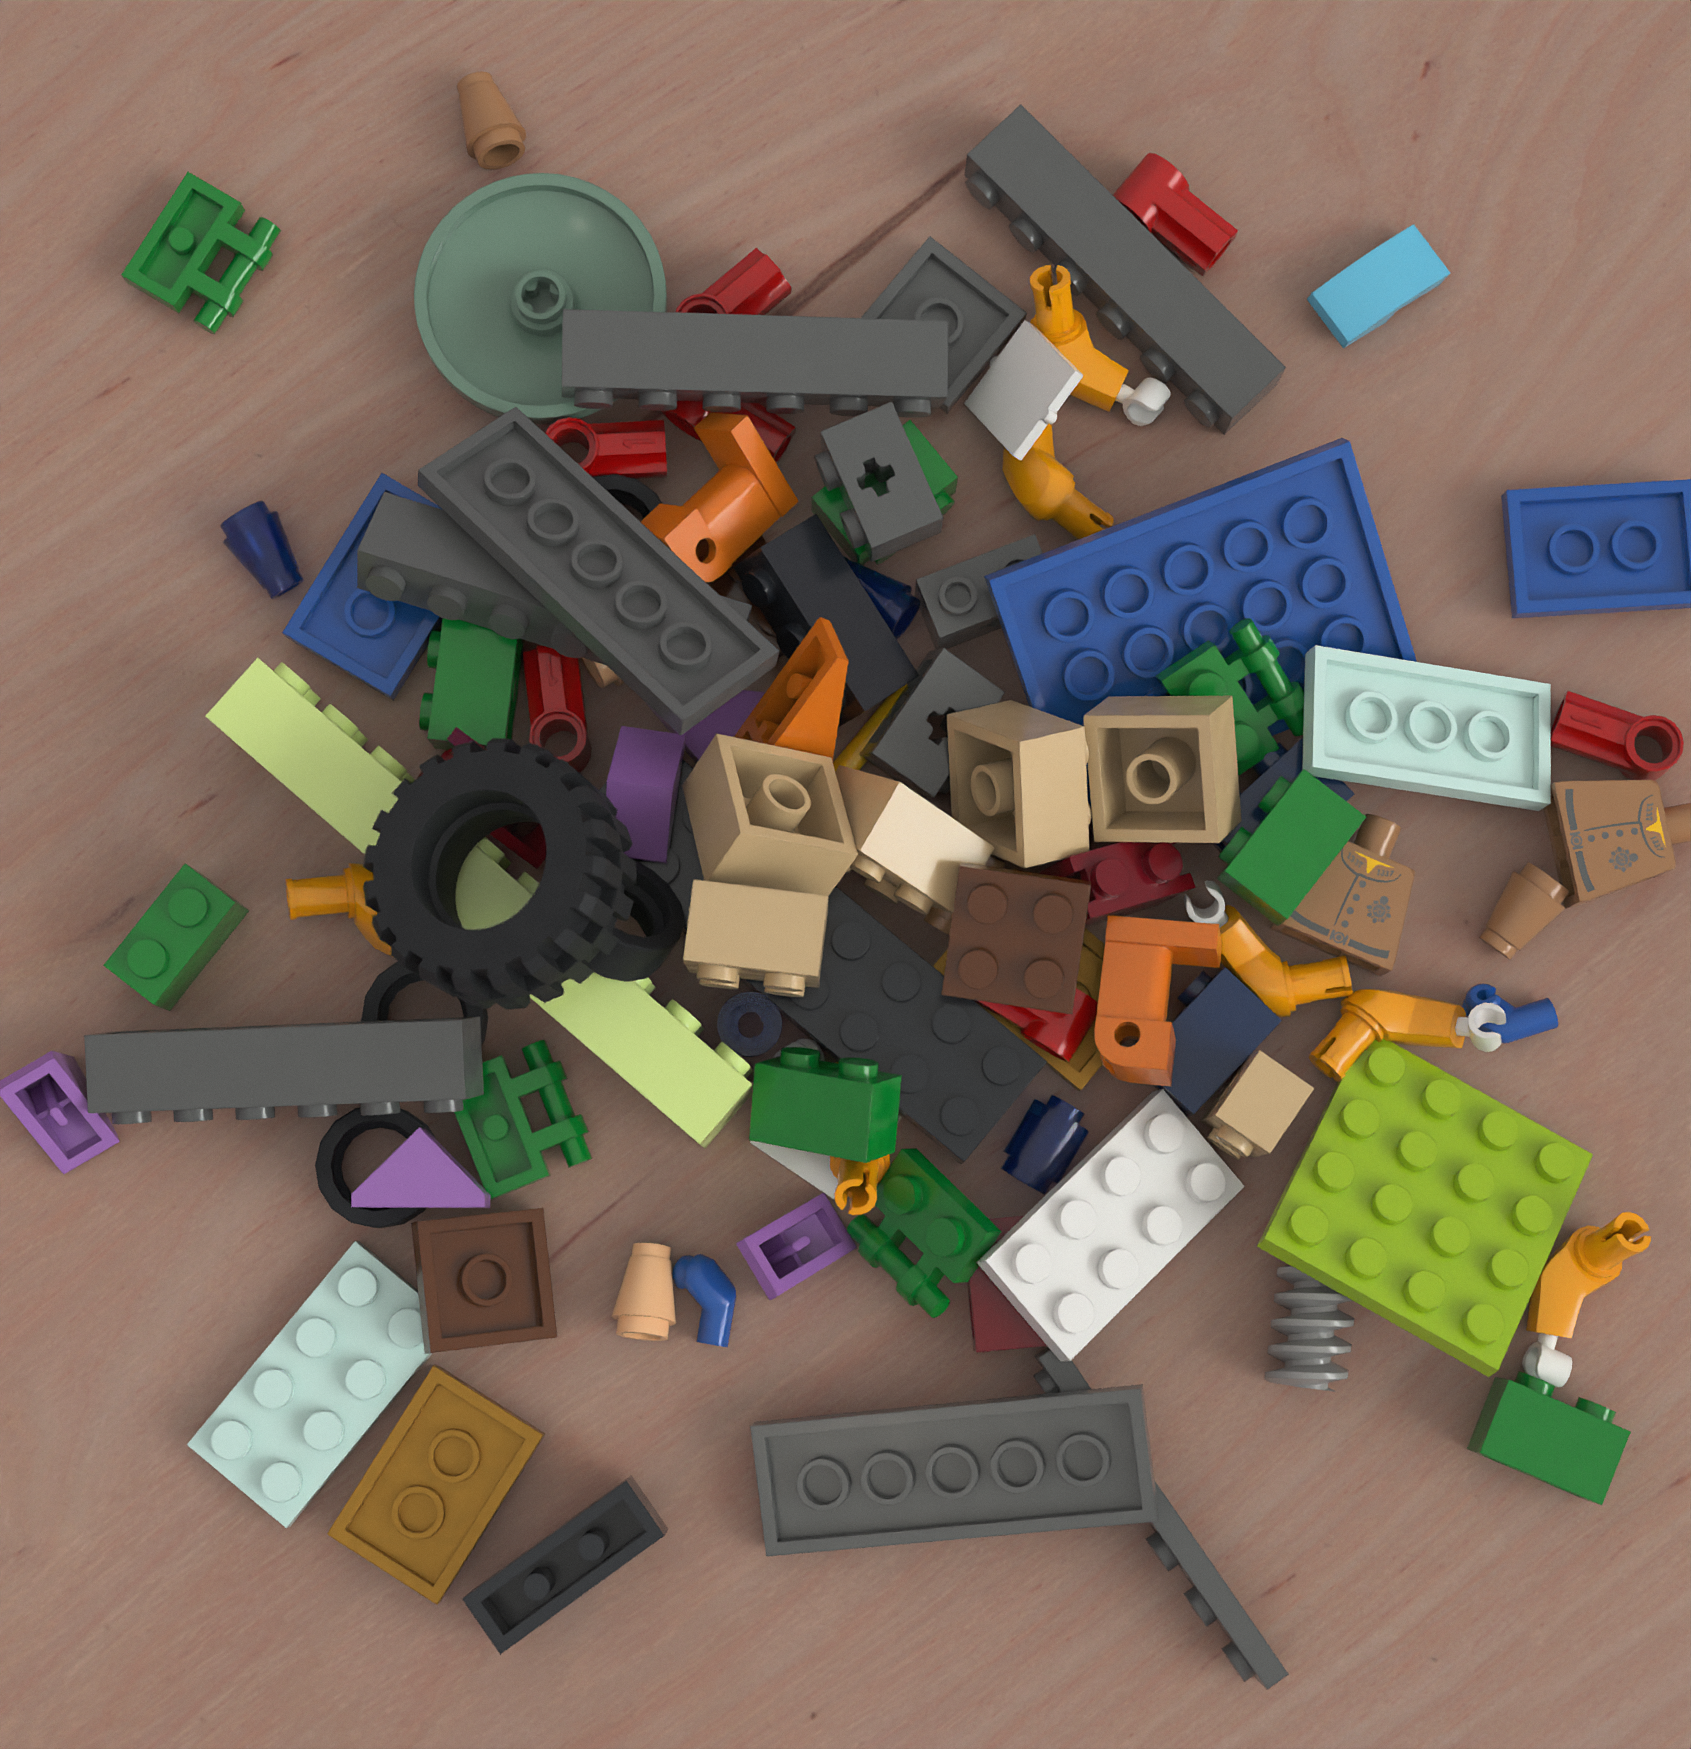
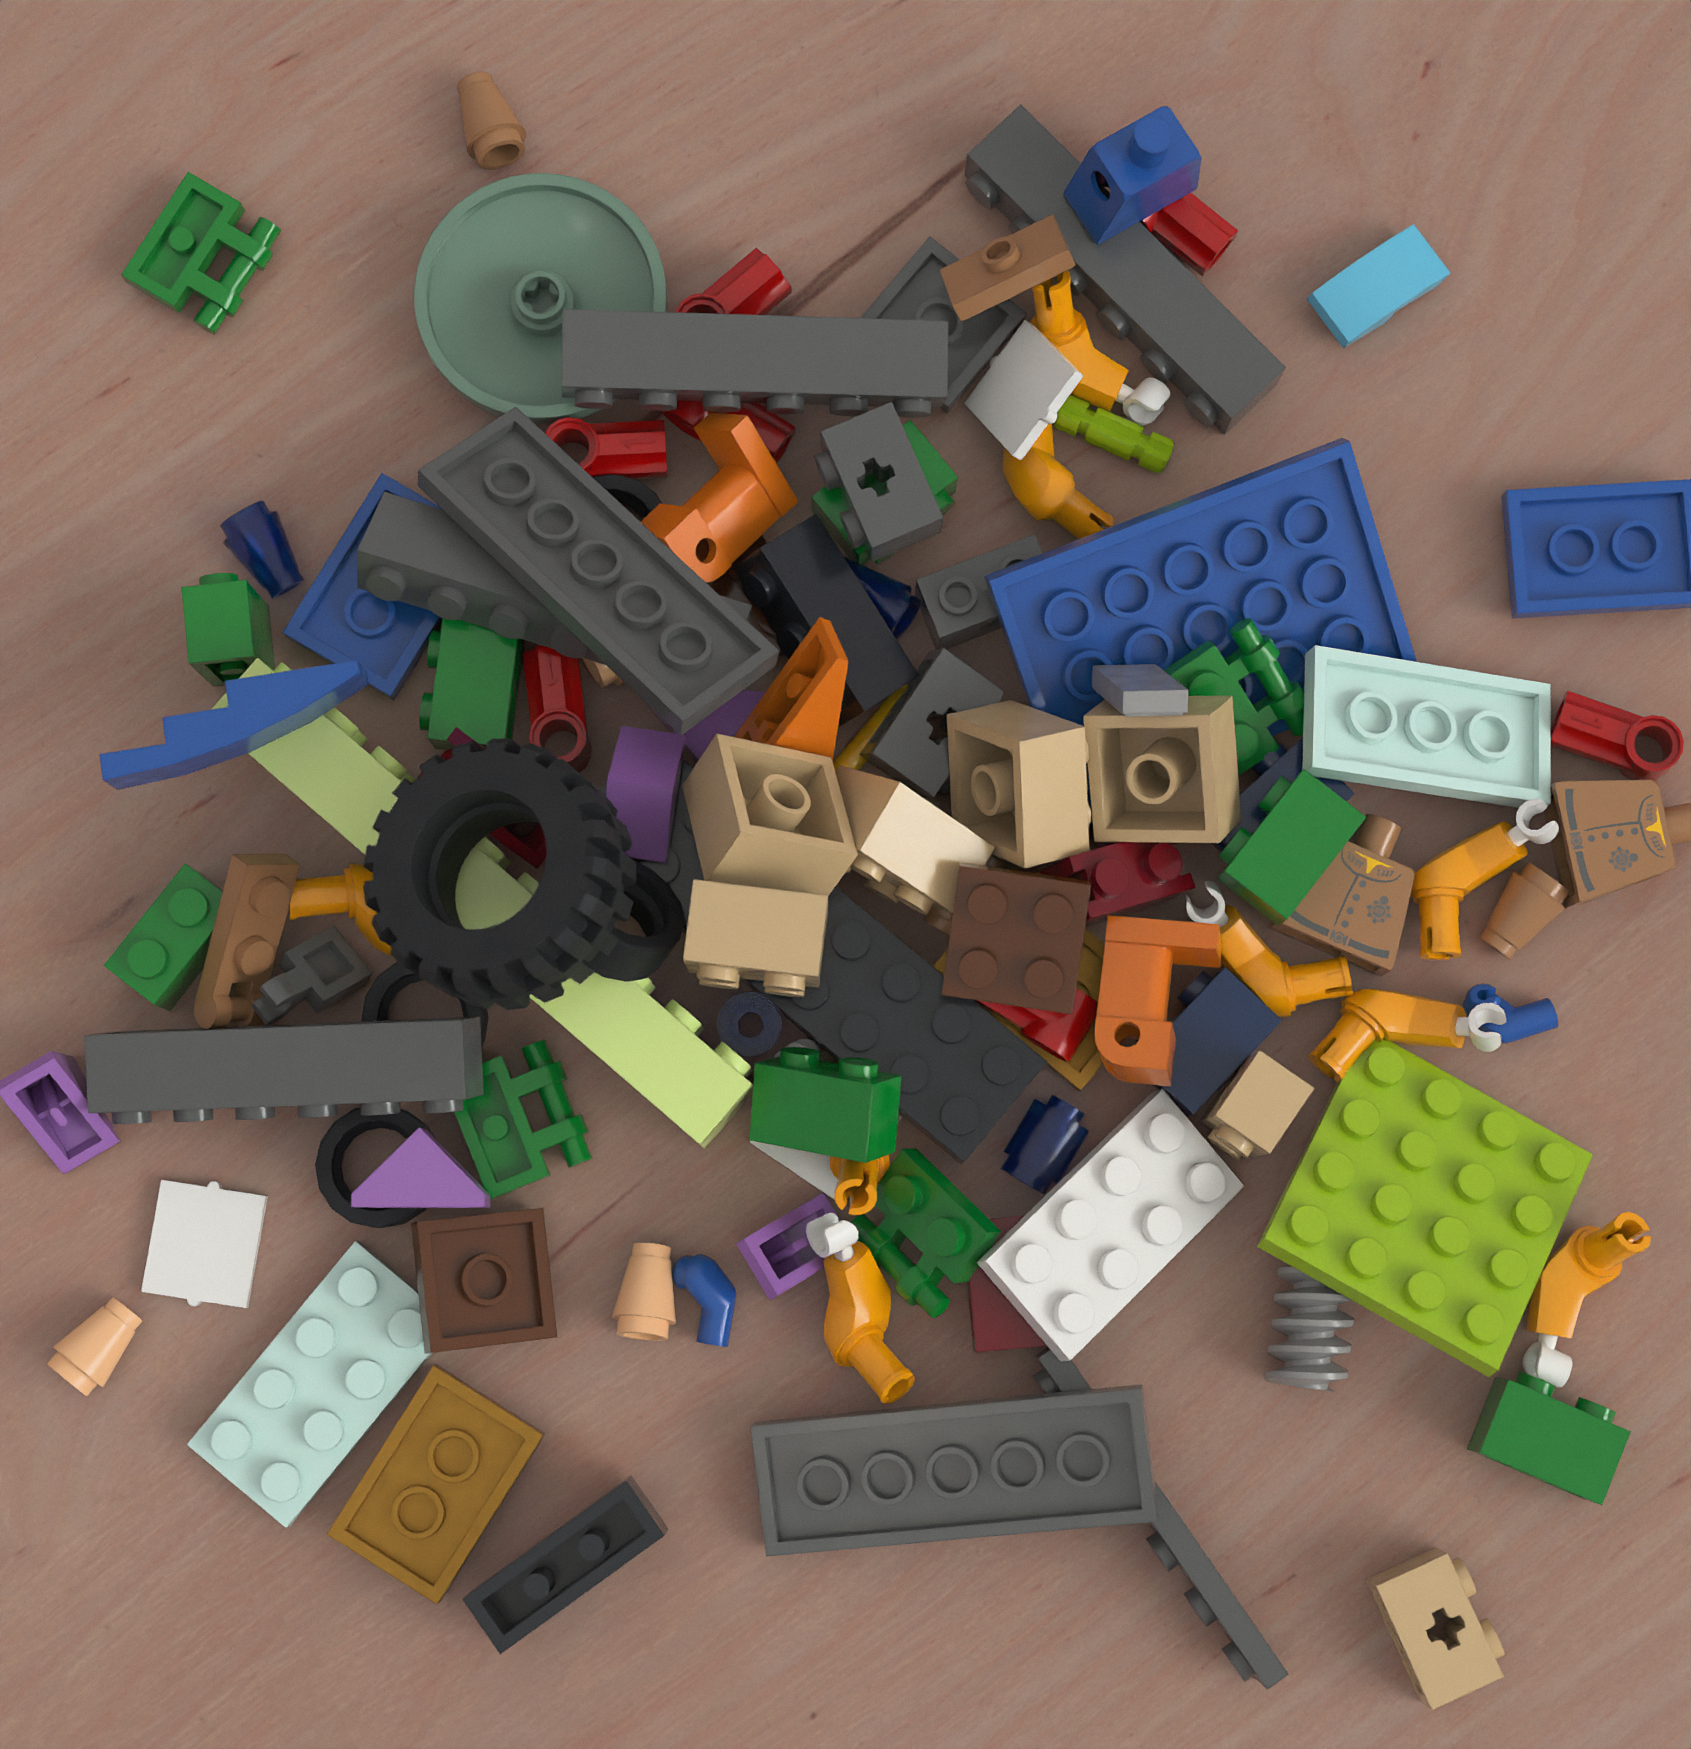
none -> light nougat cone [47,1297,143,1396]
none -> blue slope [99,660,369,790]
none -> white piece [141,1180,268,1308]
none -> green brick [181,573,275,687]
none -> medium nougat plate [194,854,300,1029]
none -> dark grey plate [251,926,373,1026]
none -> light orange arm [806,1212,915,1404]
none -> medium nougat plate [940,214,1076,321]
none -> lime axle [1054,395,1174,473]
none -> blue torso [1063,106,1202,246]
none -> light grey tile [1092,664,1188,717]
none -> tan brick [1365,1548,1504,1710]
none -> light orange arm [1410,799,1559,960]

